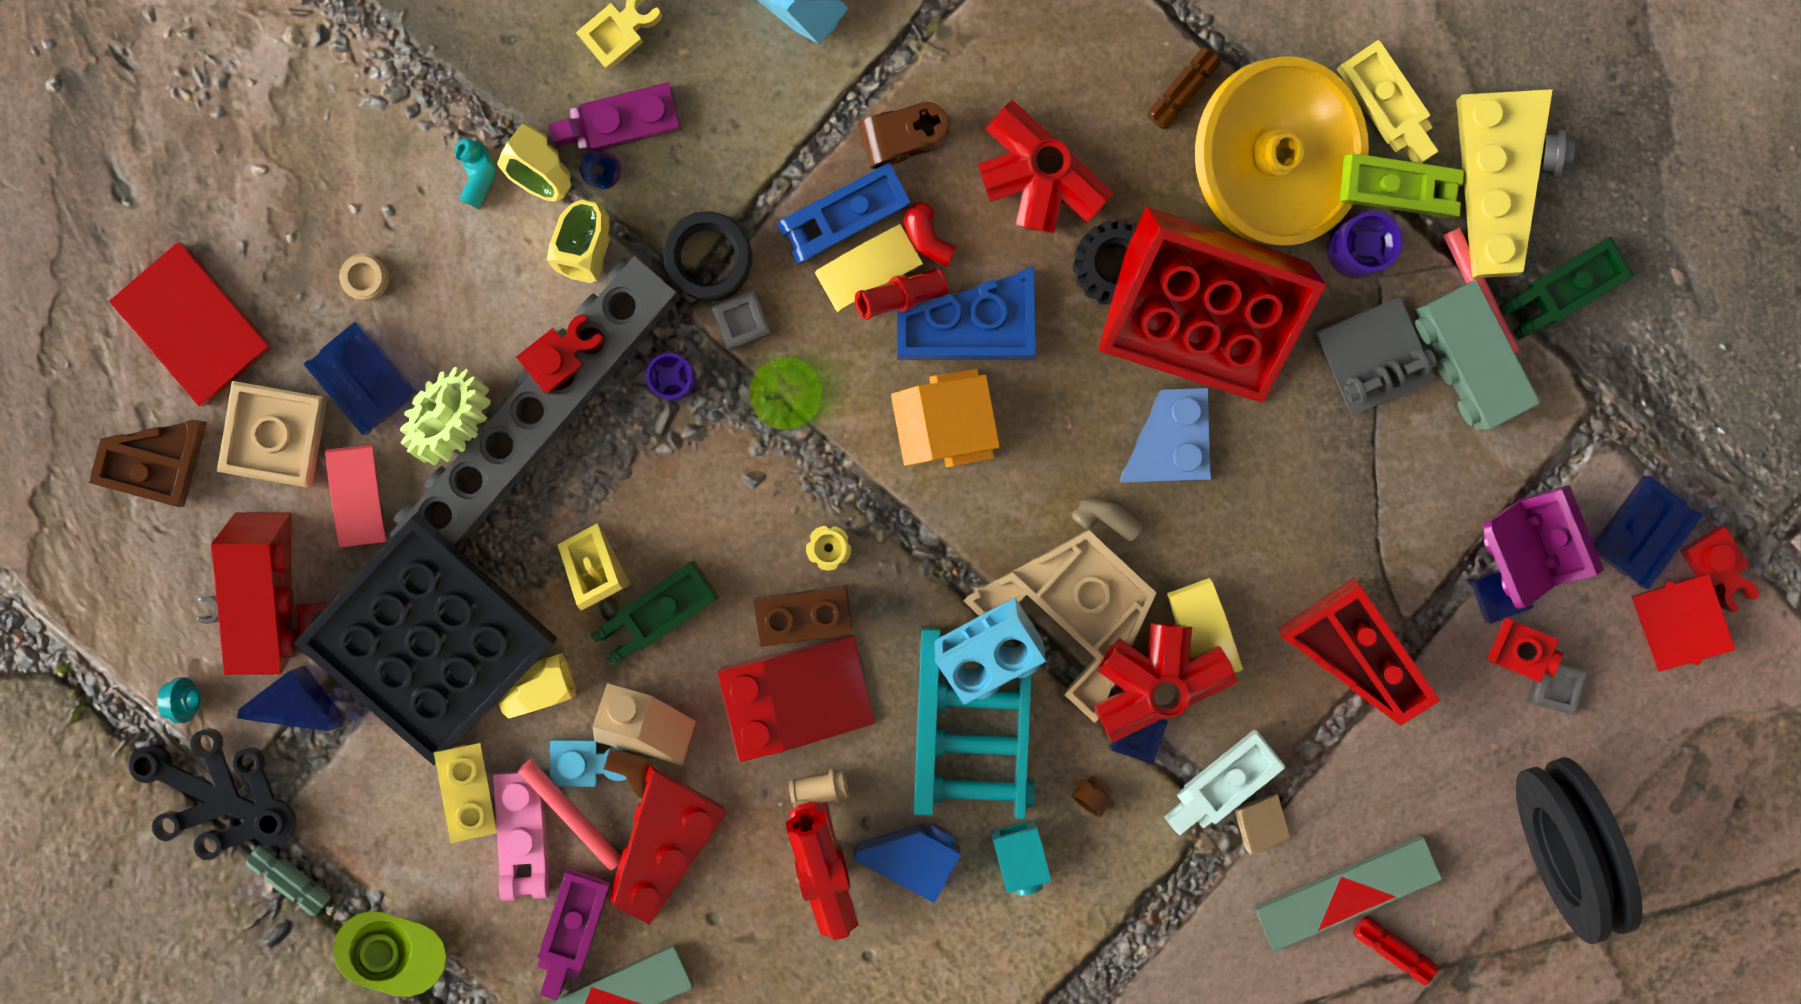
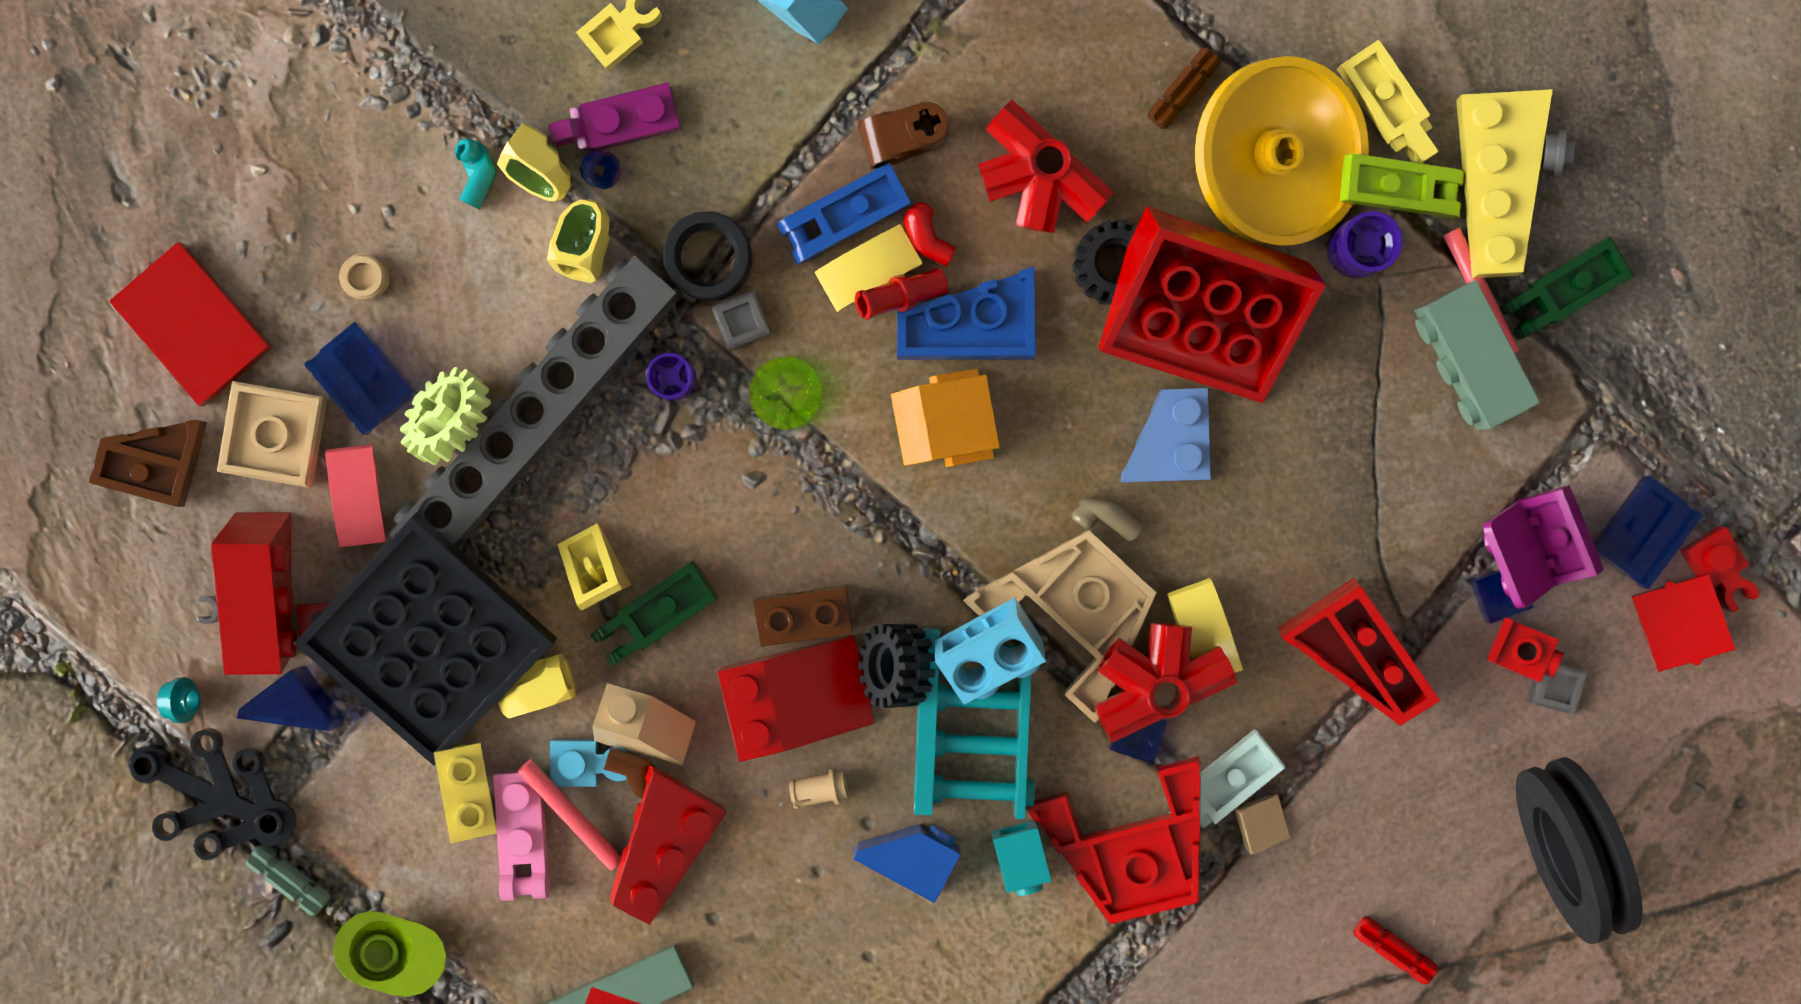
red plate [516,314,605,395] -> none
magenta hinge [537,867,612,1000] -> none
red piece [786,801,859,941] -> none
light yellow plate [806,526,851,571] -> none
reddish brown plate [1071,776,1115,817] -> none
sand green tile [1254,835,1442,952] -> none
dark grey hinge [1316,296,1437,416] -> none
none -> black tyre [858,624,935,708]
none -> red wing [1027,756,1201,924]

